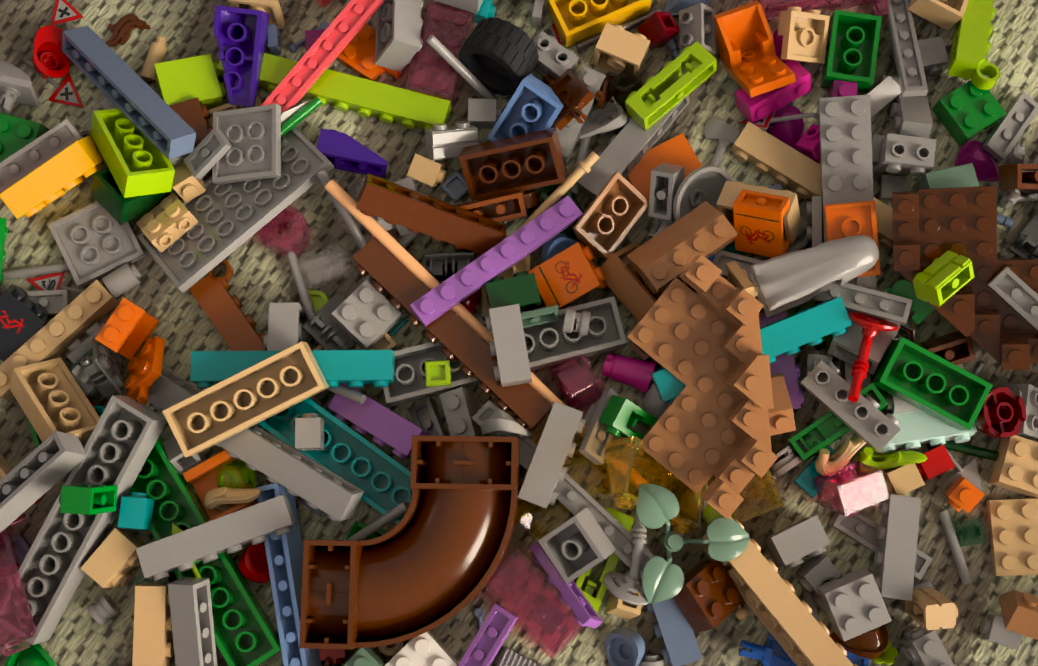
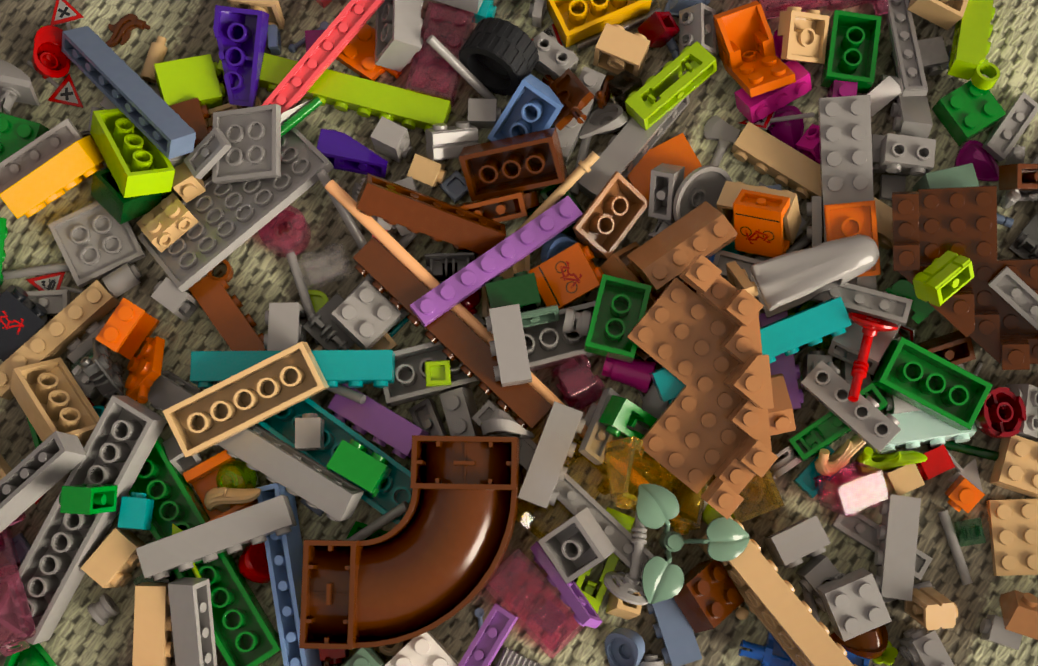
none -> light grey brick [151,277,200,323]
none -> green brick [326,439,392,498]
none -> light grey brick [370,116,412,163]
none -> green brick [584,274,652,363]

